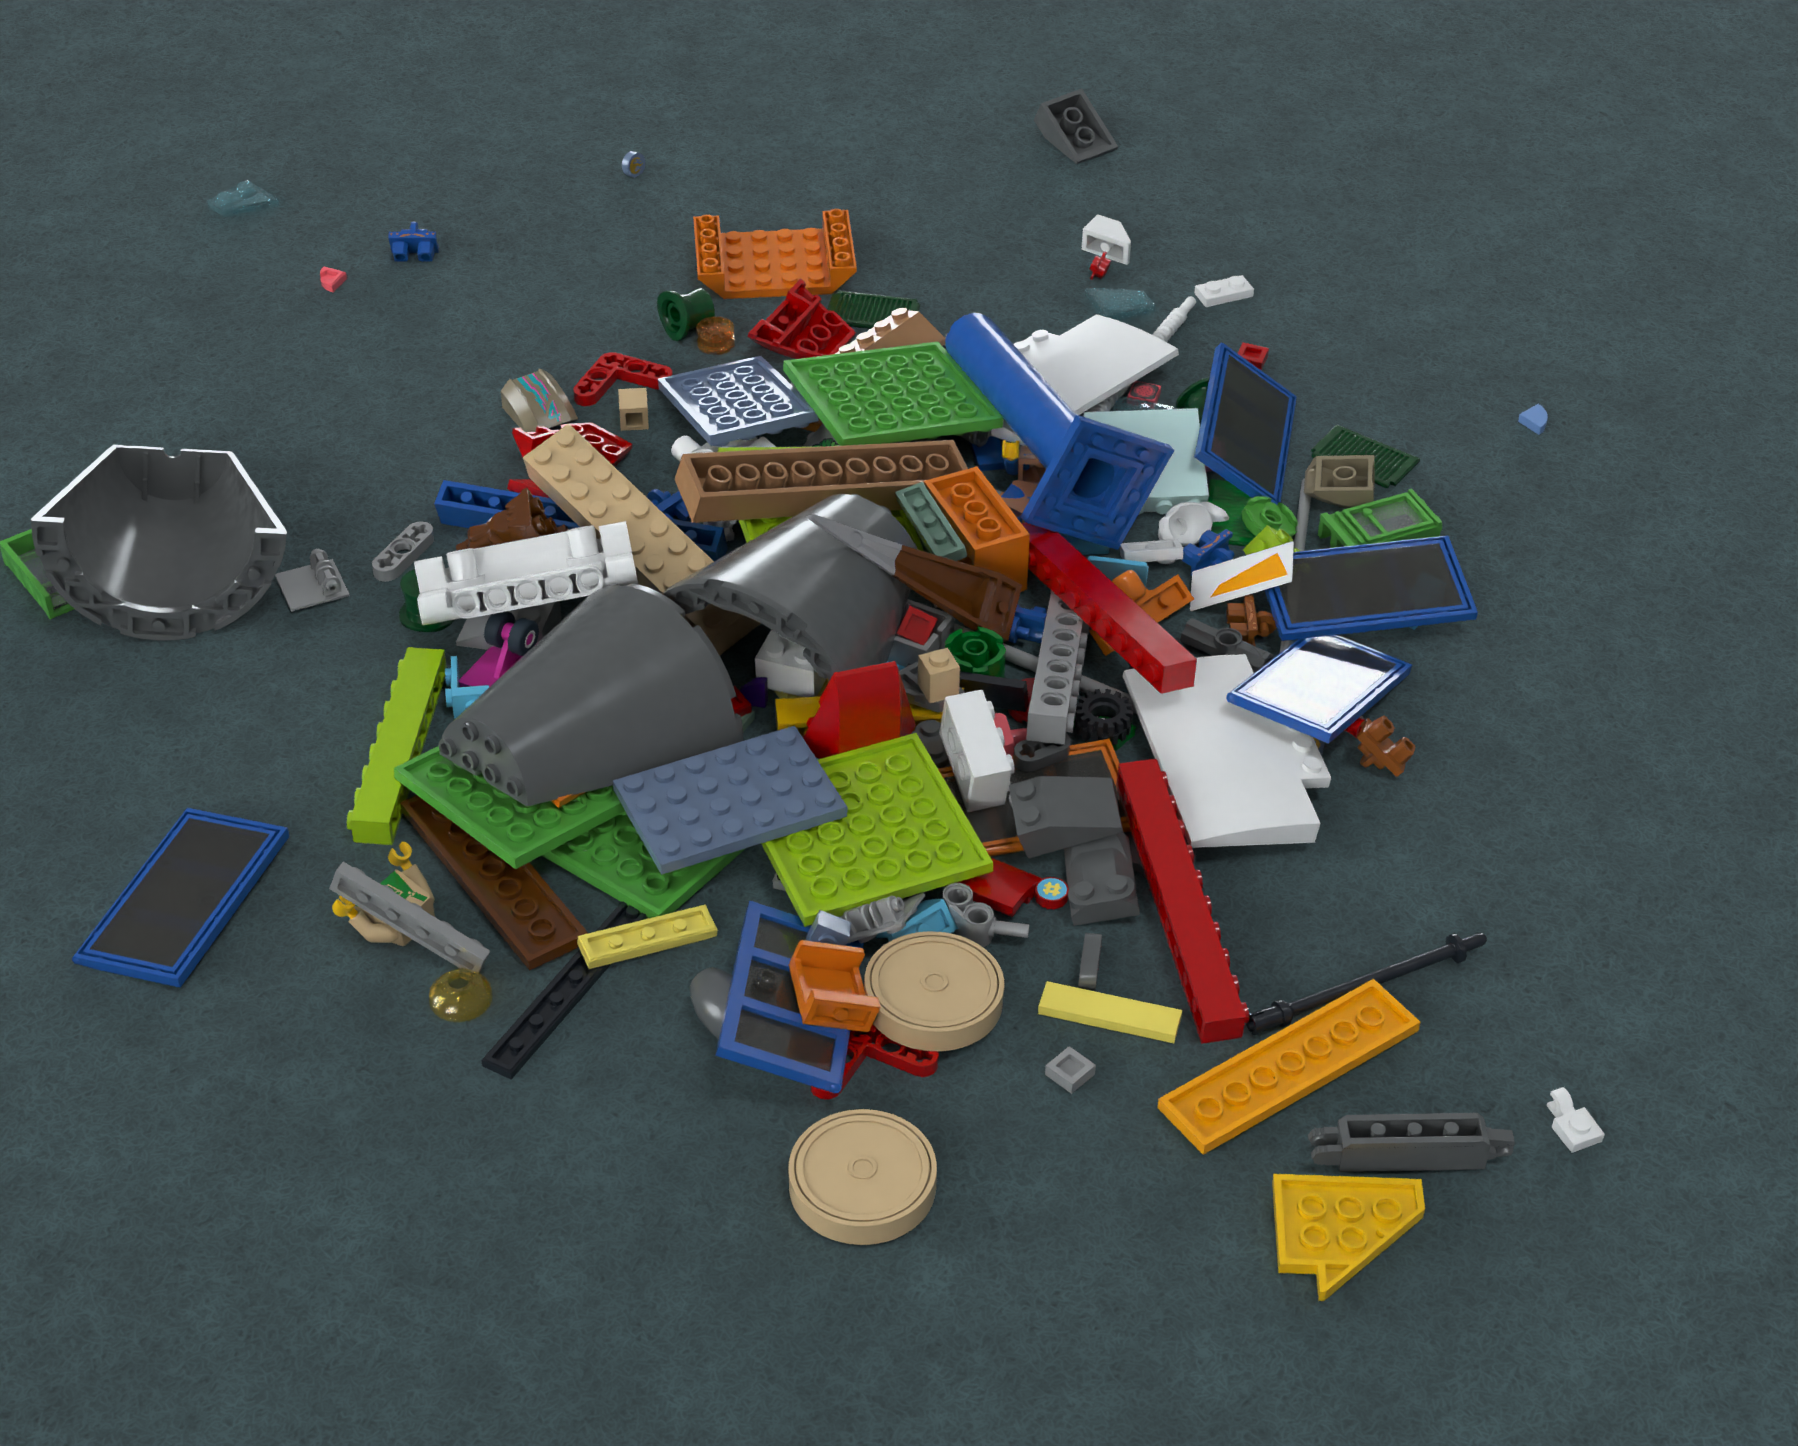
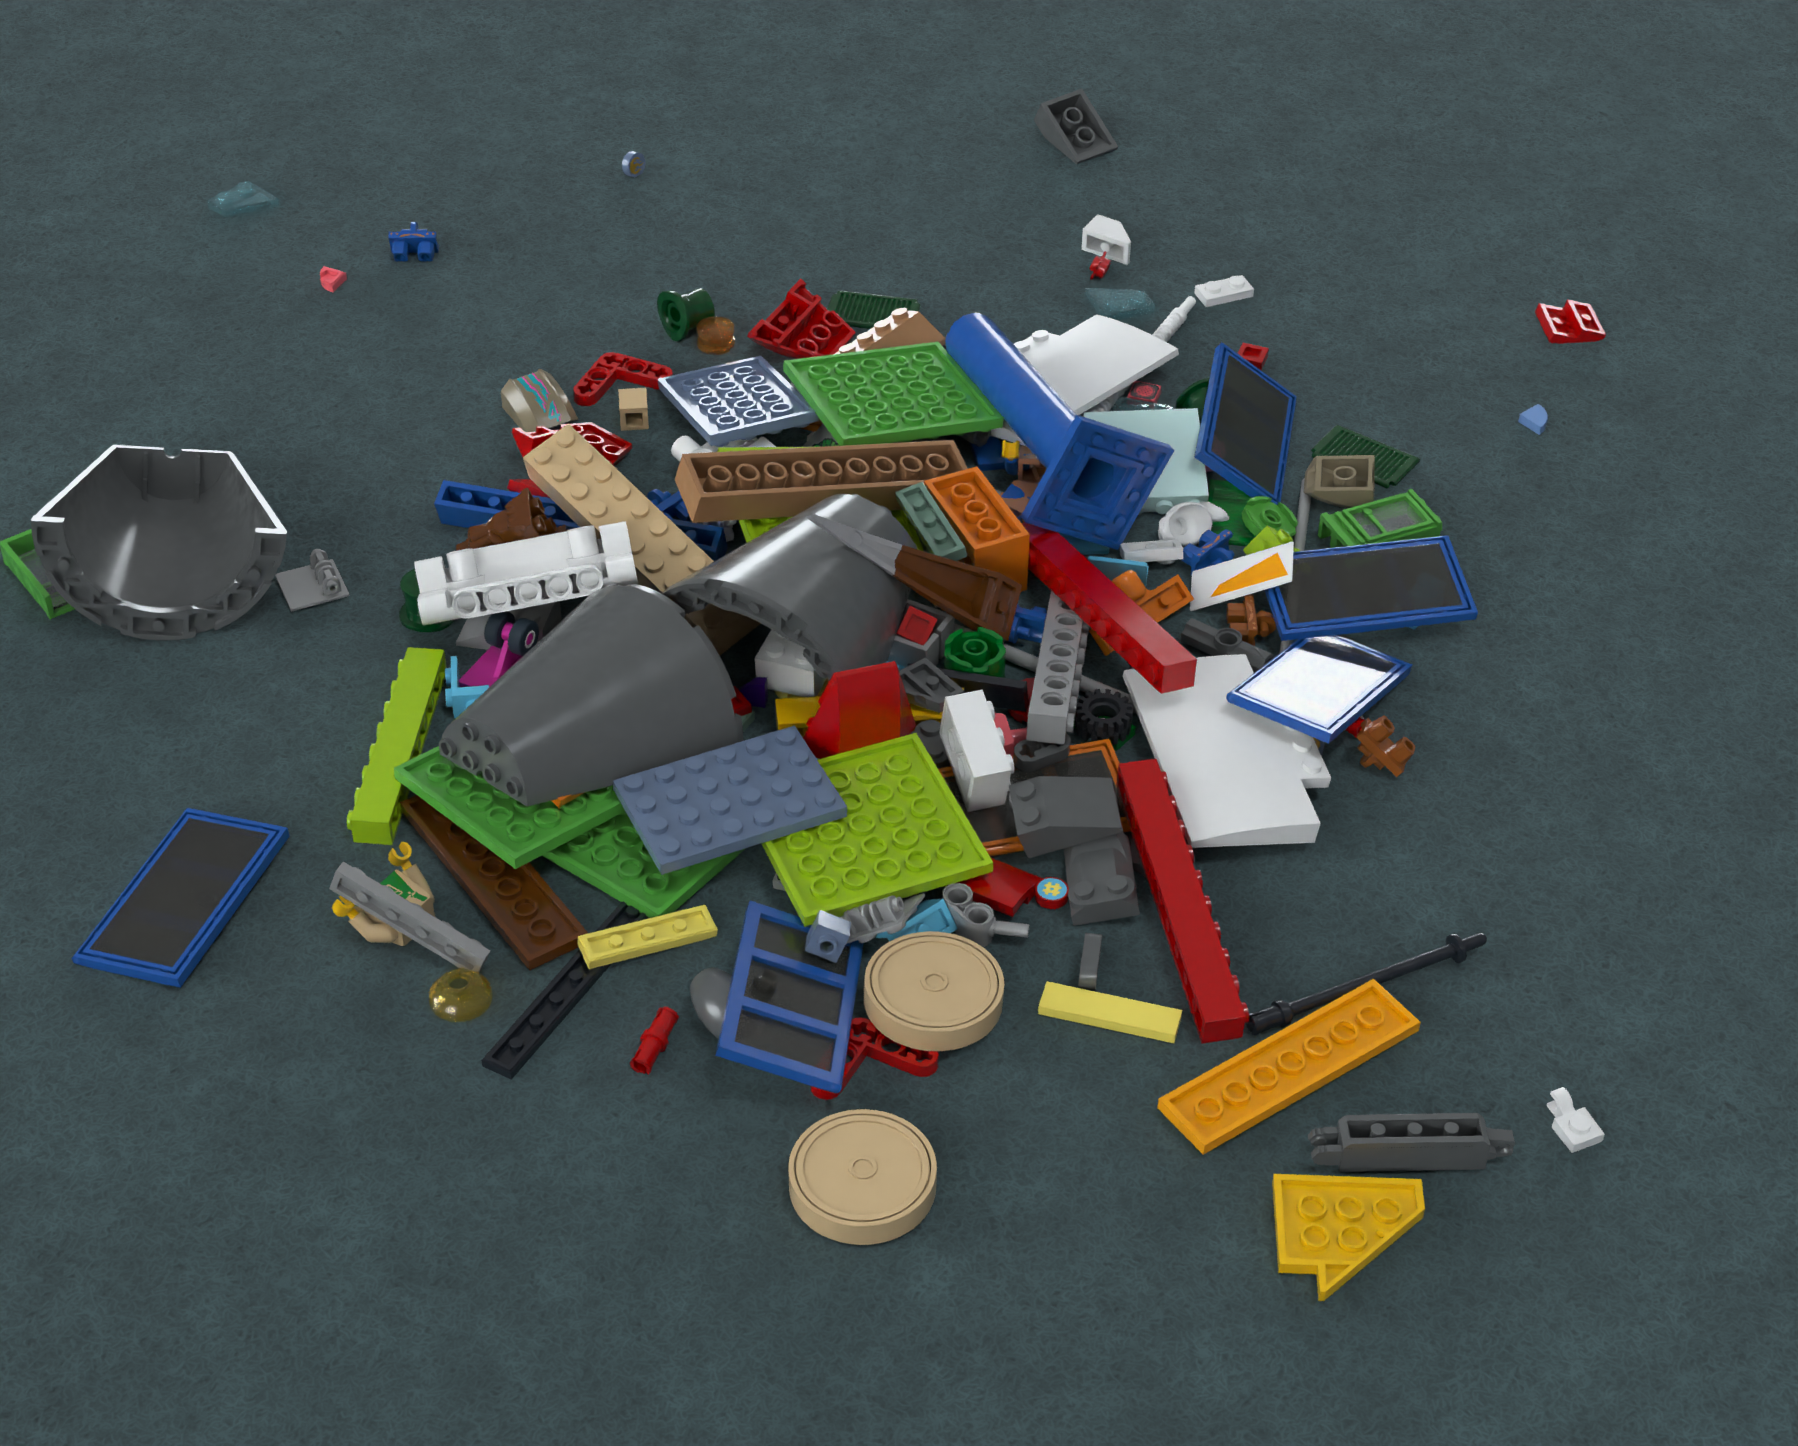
light grey beam [372,522,434,582] -> none
orange slope [693,209,857,299] -> none
orange panel [789,940,881,1032] -> none
tan brick [918,648,960,703] -> none
light grey plate [1045,1046,1096,1094] -> none
none -> red pin [630,1007,679,1074]
none -> red slope [1535,299,1606,344]

